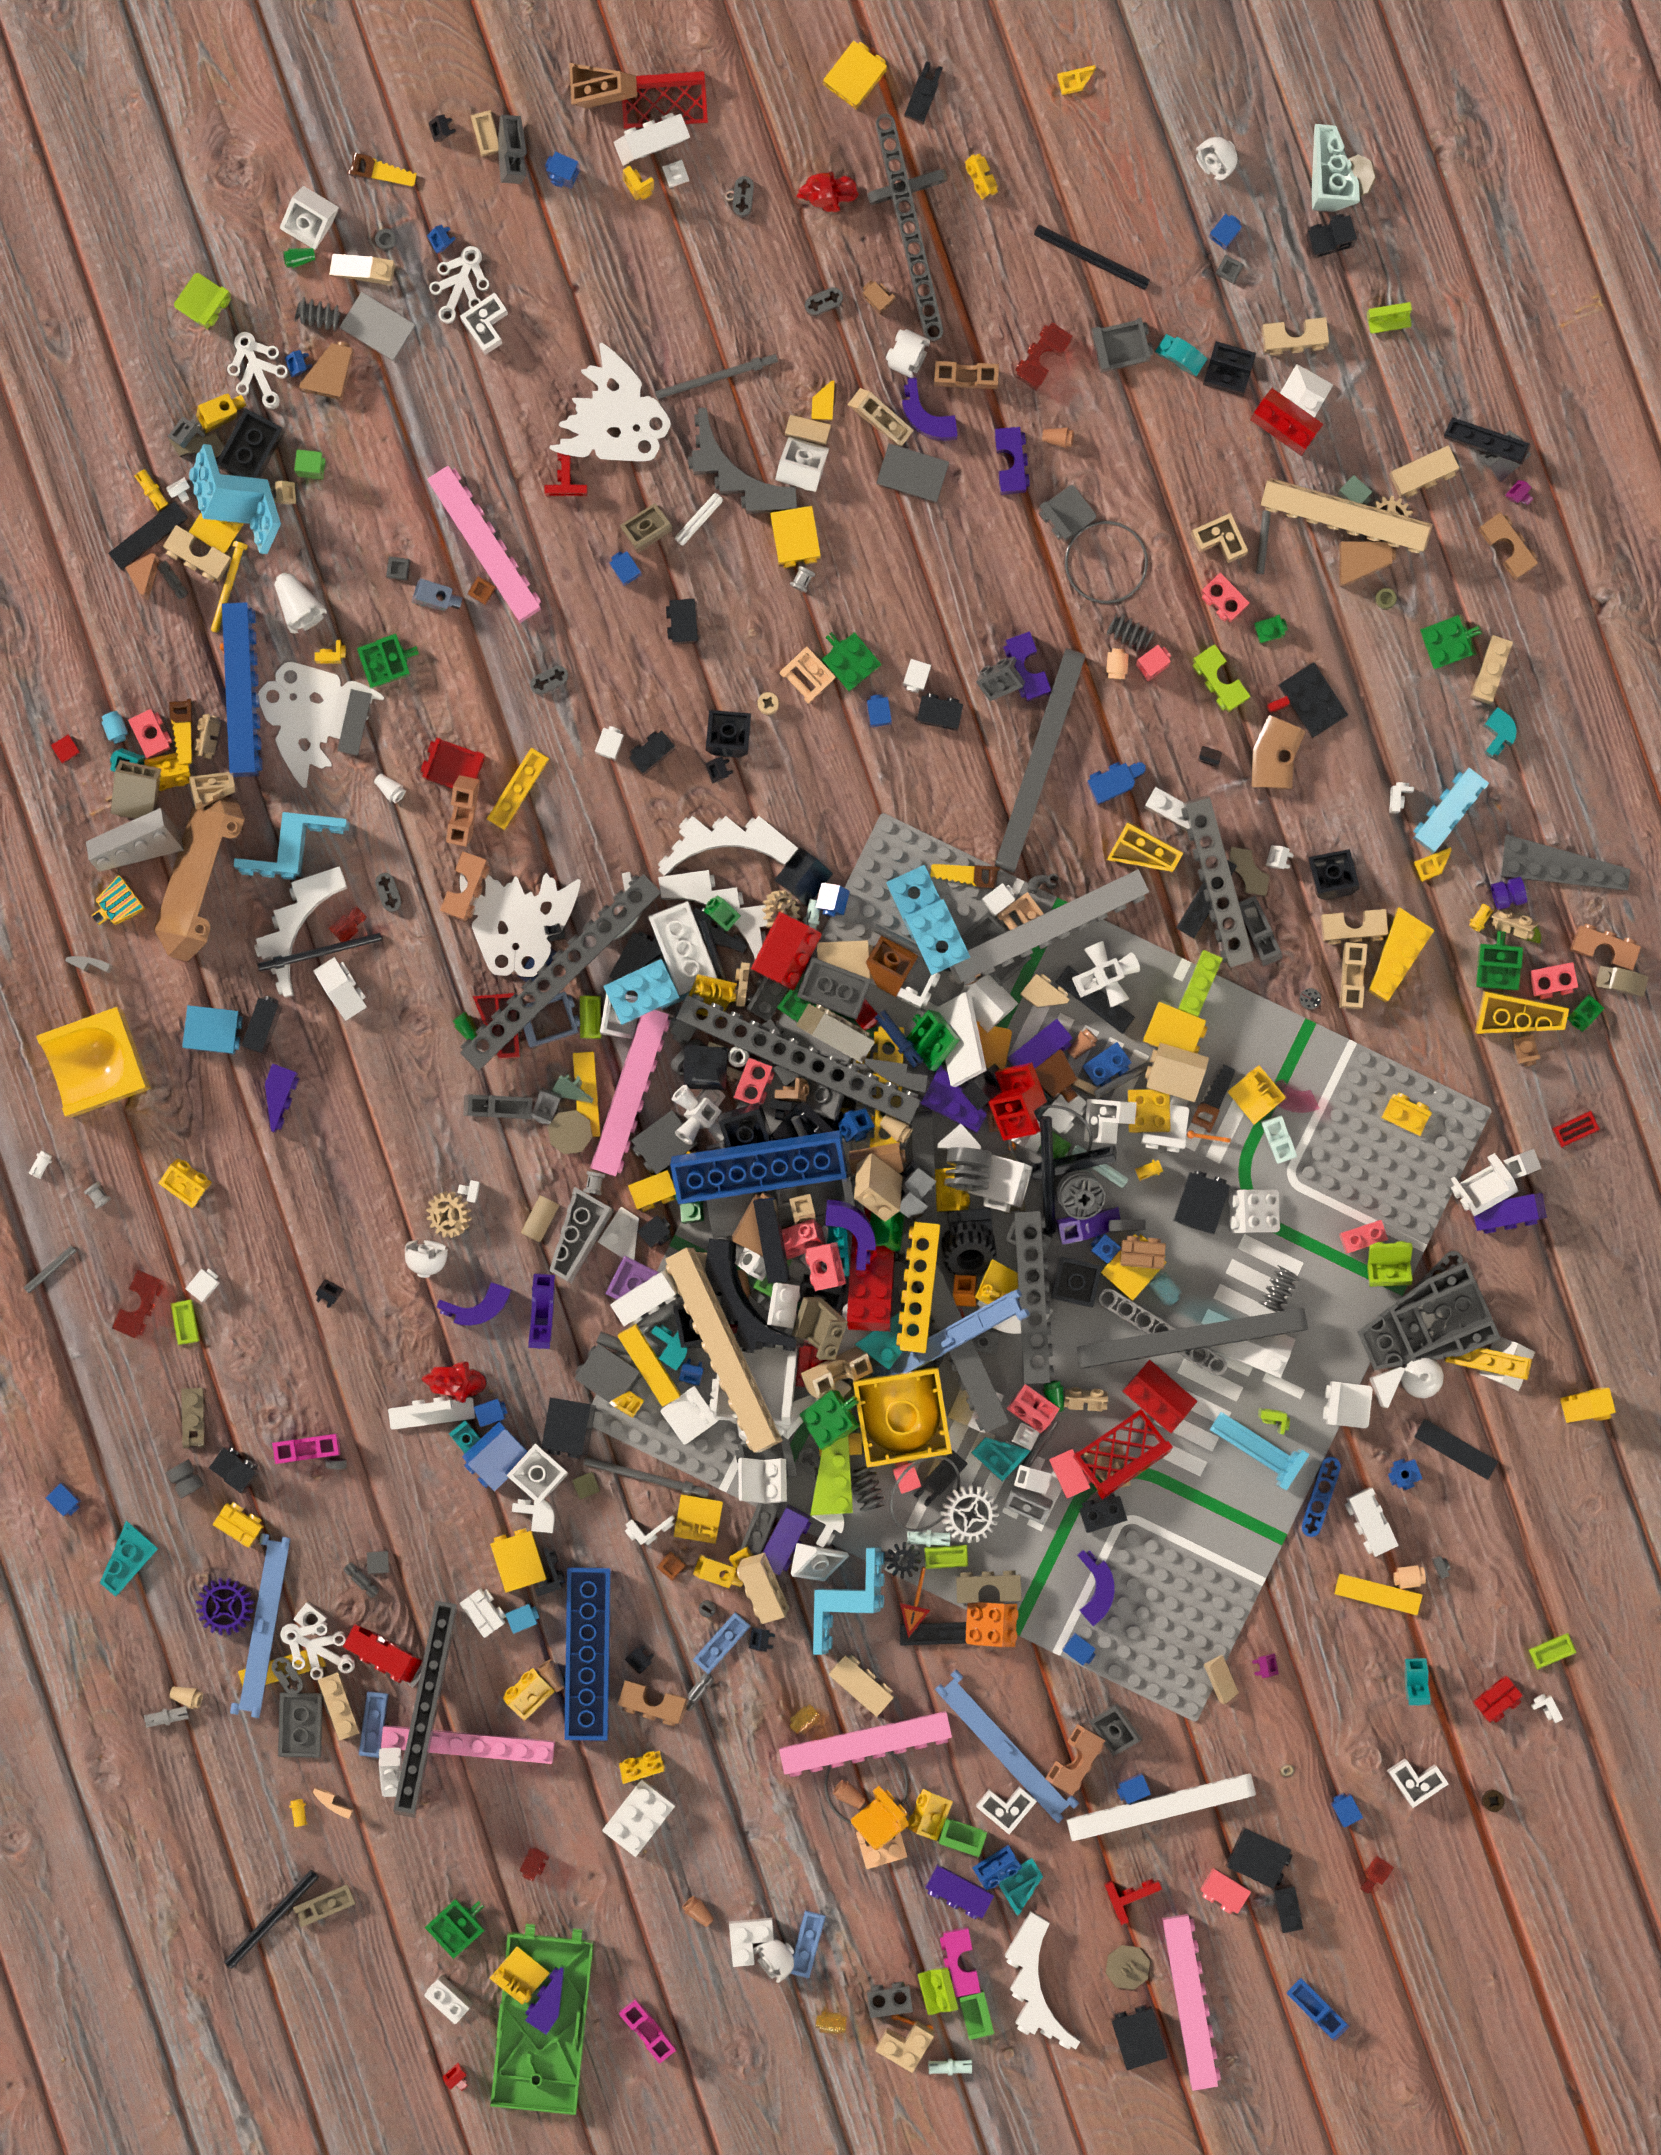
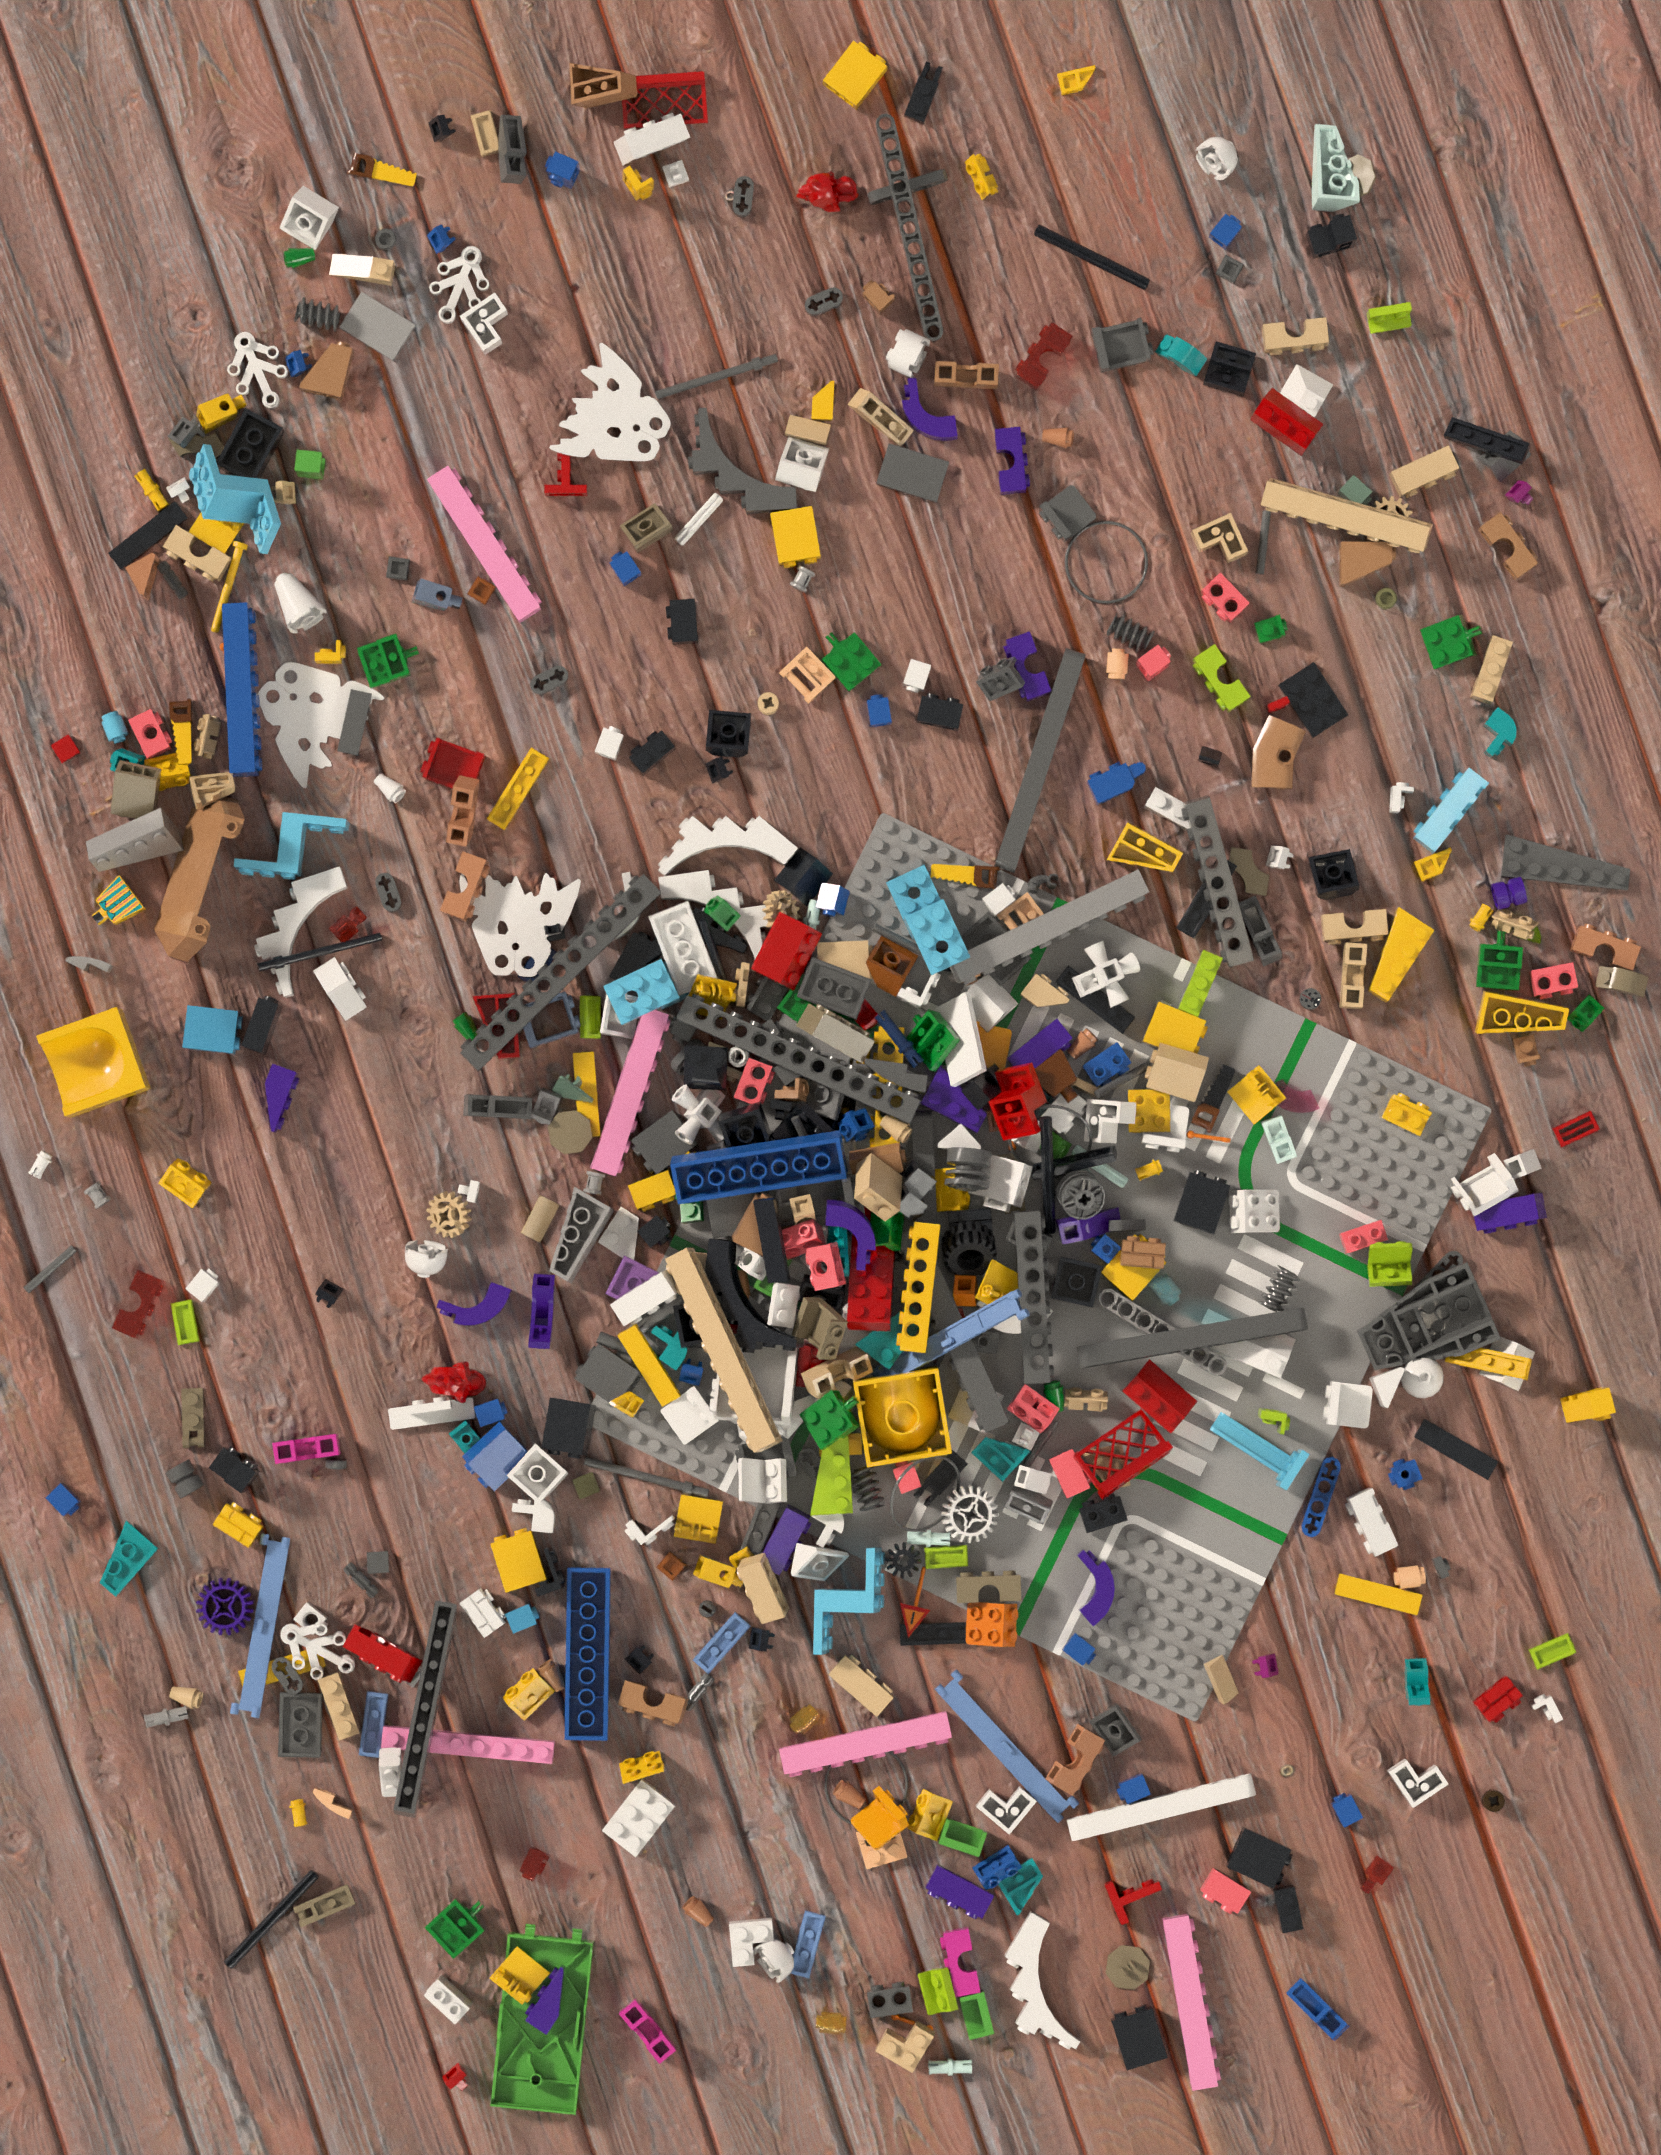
lime bracket [174,273,231,330] -> none

